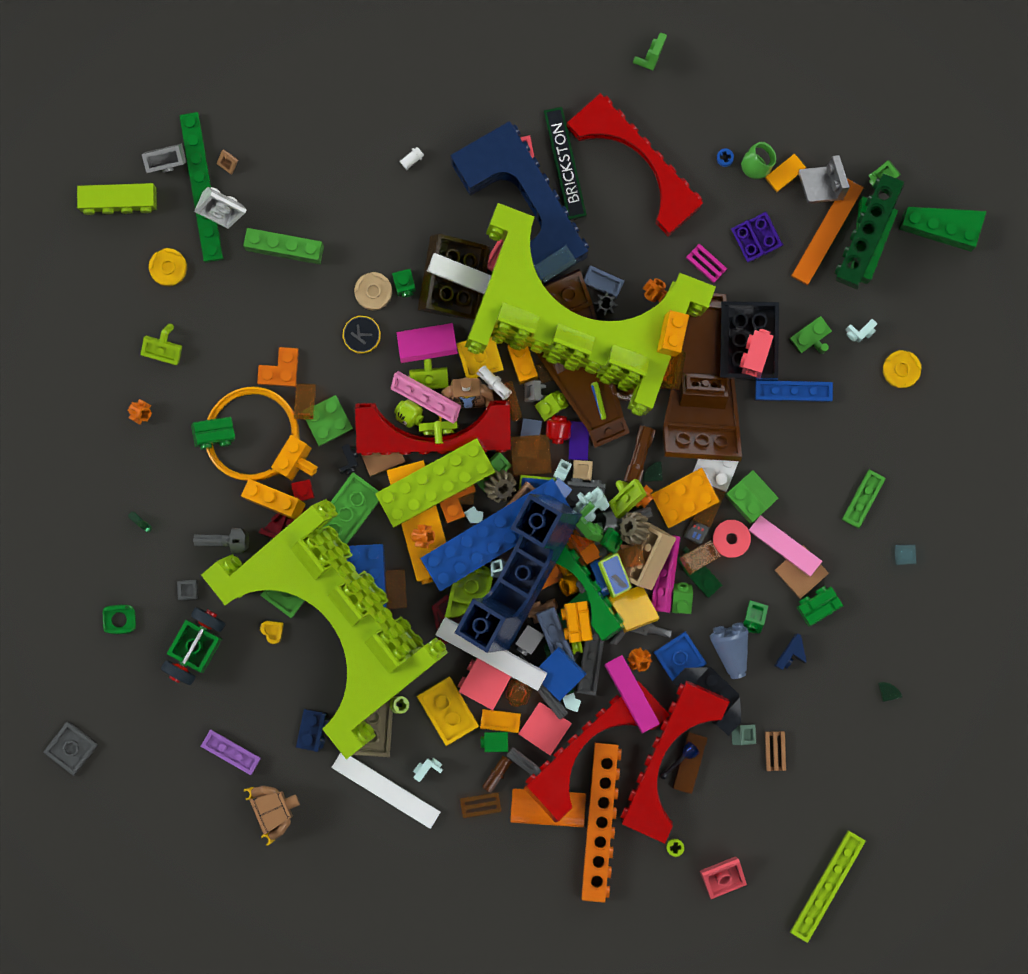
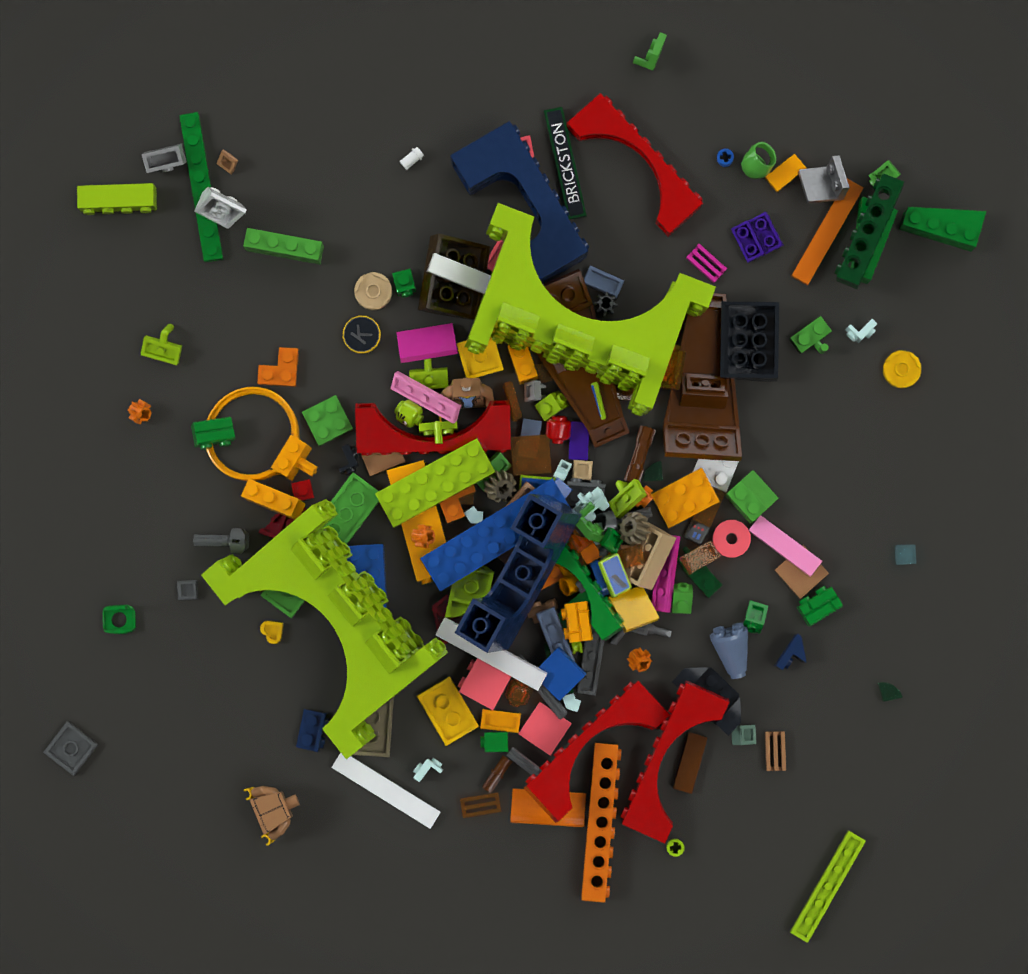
clear green tile [128,512,153,534] -> none
yellow tile [148,248,187,287] -> none
brick [161,607,225,685] -> none
medium lavender plate [200,729,261,775] -> none
clear orange tile [294,384,316,419] -> none
clear orange tile [386,570,407,609] -> none
lime bush [389,696,409,714] -> none
white pin [477,366,512,400] -> none
light aqua piece [490,559,506,577] -> none
light grey brick [515,625,544,656] -> none
clear light blue tile [534,246,577,283] -> none
dark pink tile [605,655,660,733] -> none
orange gear [643,278,667,302] -> none
blue tile [653,631,707,681] -> none
light orange brick [657,310,689,357] -> none
hinge [660,742,700,779] -> none
coral slope [700,856,747,899] -> none
coral brick [740,329,773,378] -> none
blue plate [755,380,833,402] -> none
bright green tile [842,469,886,529] -> none

